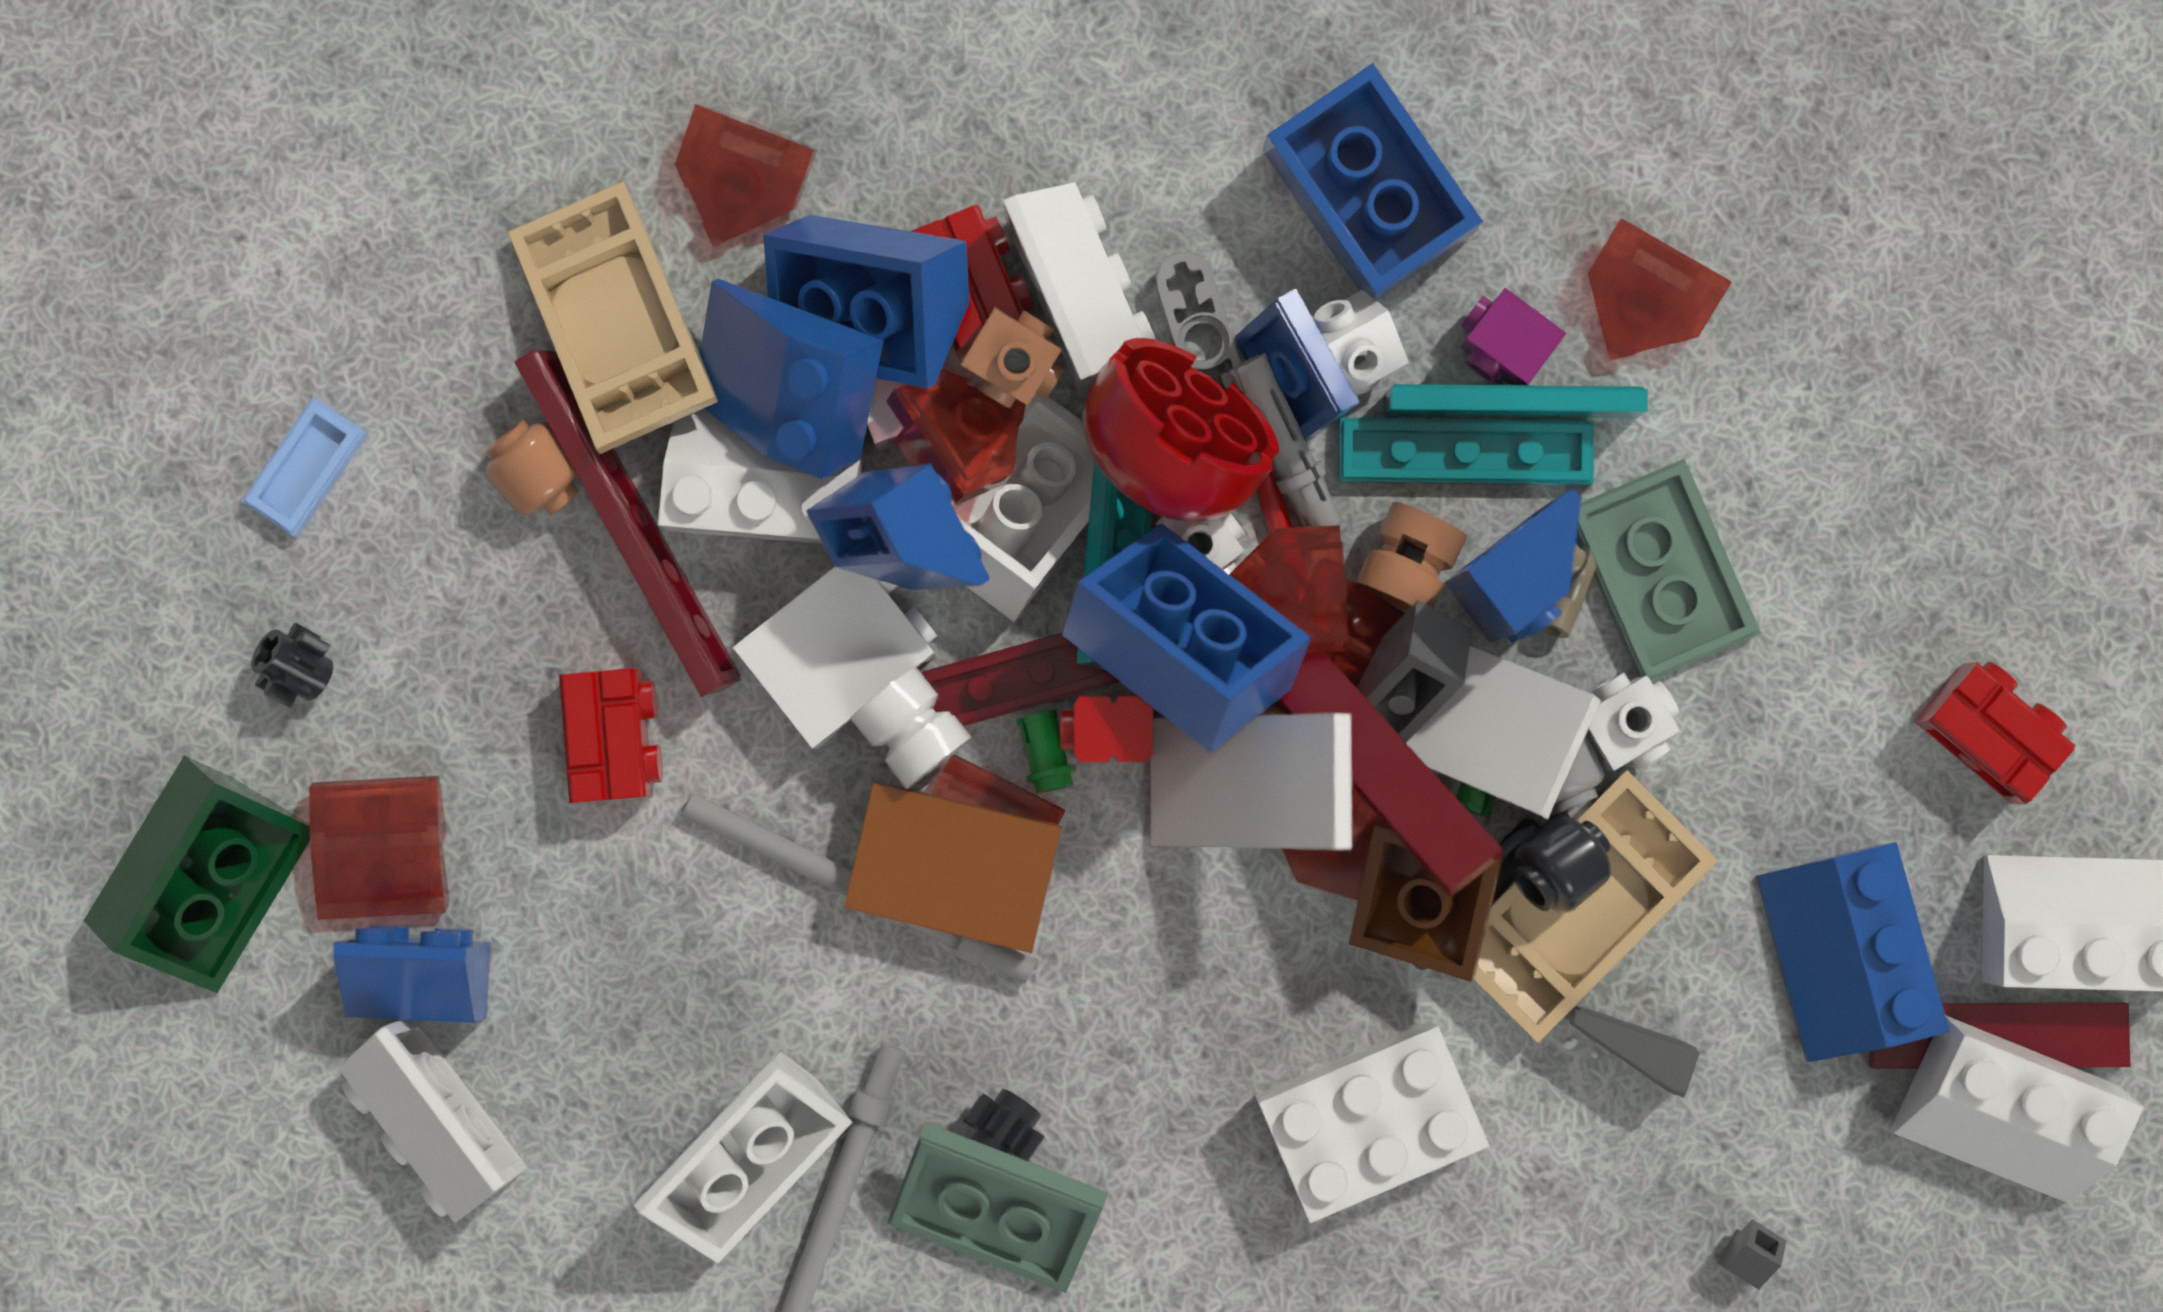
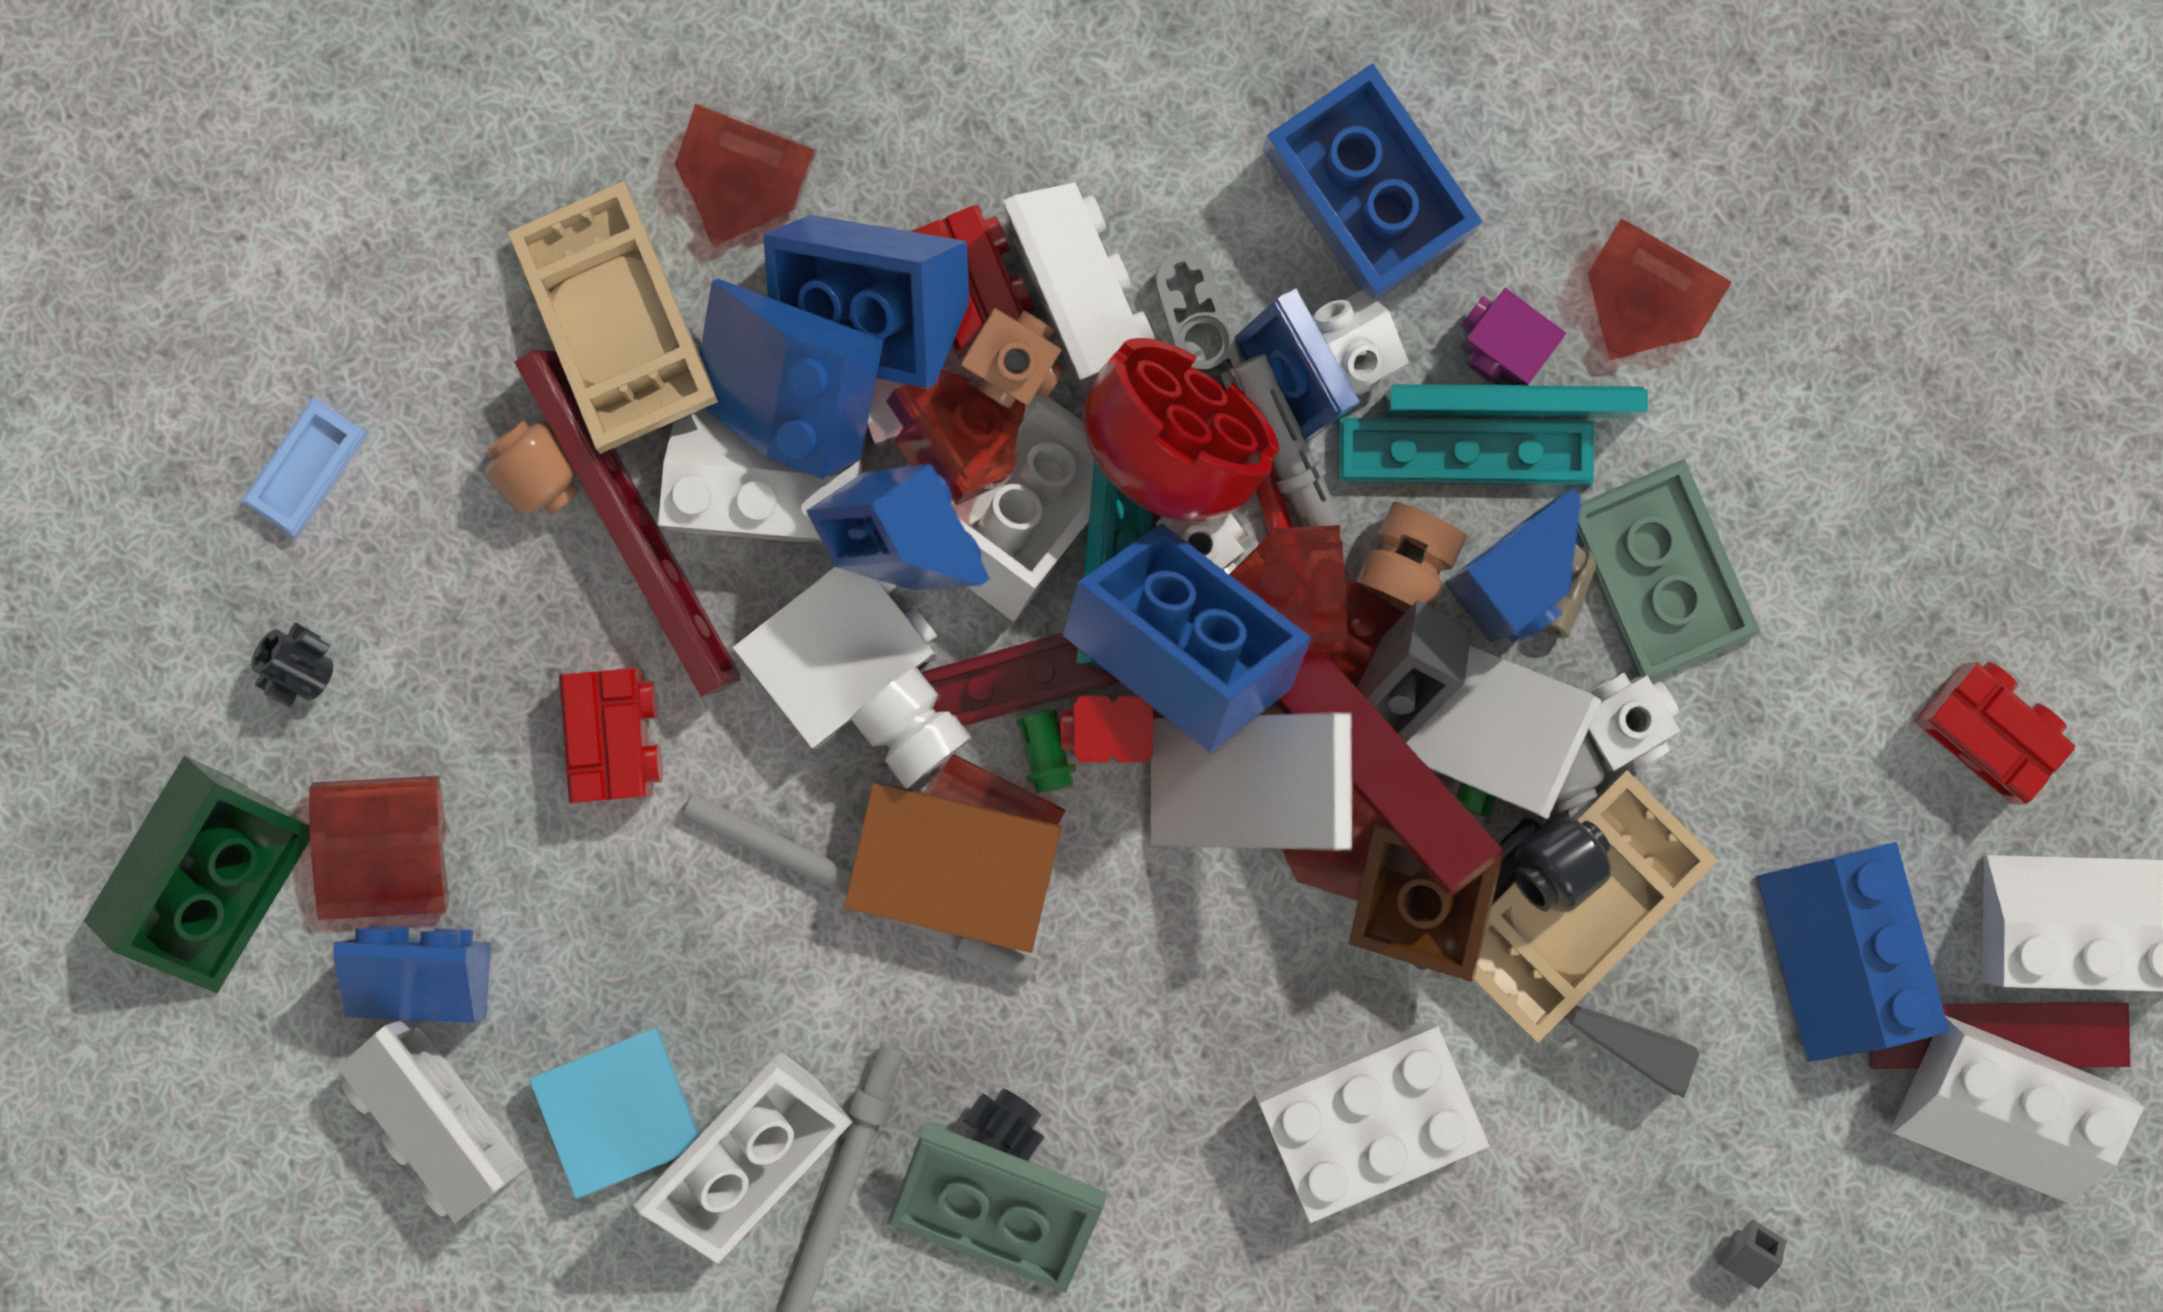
none -> medium azure slope [529,1026,700,1199]

